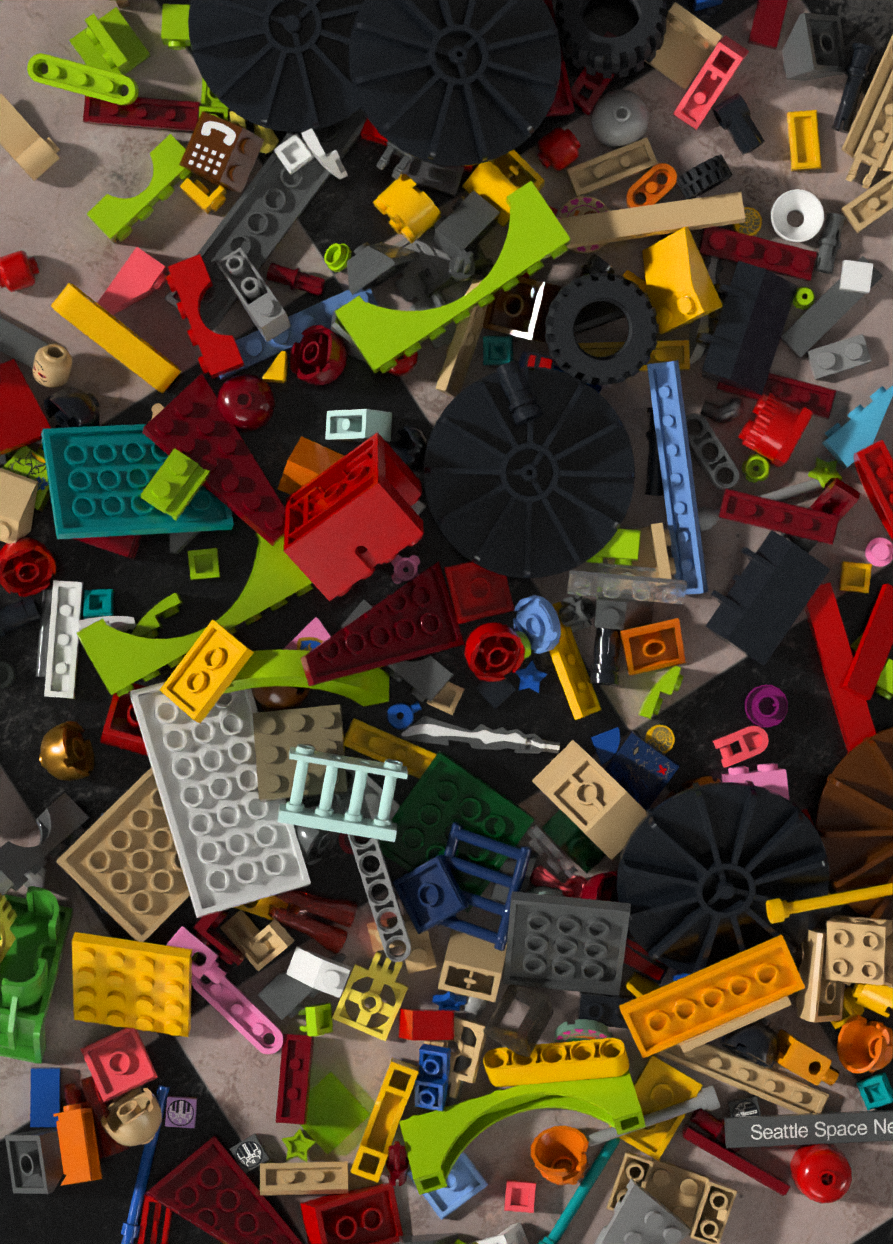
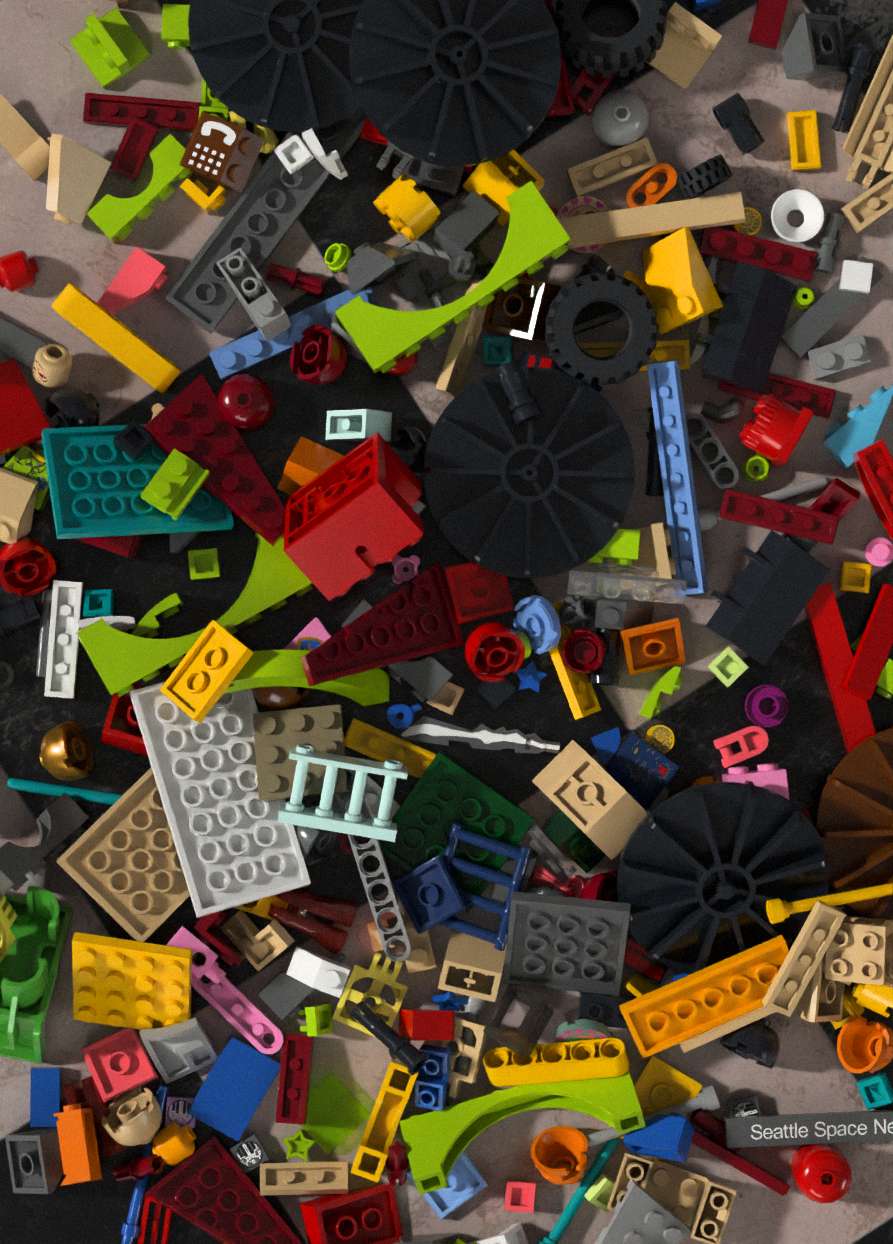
lime plate [27,53,139,105] -> none
red arch [165,254,245,378] -> none
yellow slope [262,351,288,383] -> none
red head [536,127,581,171] -> none
tan tile [656,1043,829,1114] -> none
coral slope [673,35,749,130] -> none
light orange torso [776,1029,839,1086] -> none
lime piece [808,457,842,489] -> none
none -> teal piece [7,778,122,805]
none -> tan slope [46,133,111,226]
none -> dark red tile [109,115,160,181]
none -> dark red axle [112,1154,164,1182]
none -> black tile [113,420,156,461]
none -> light grey plate [139,1017,219,1084]
none -> light orange head [151,1122,196,1166]
none -> blue tile [187,1035,281,1141]
none -> black pin [350,1001,429,1075]
none -> dark red hair [562,629,606,673]
none -> yellowish green plate [584,1173,615,1213]
none -> blue slope [622,1112,695,1162]
none -> yellowish green plate [707,646,749,687]
none -> tan plate [762,899,846,1017]

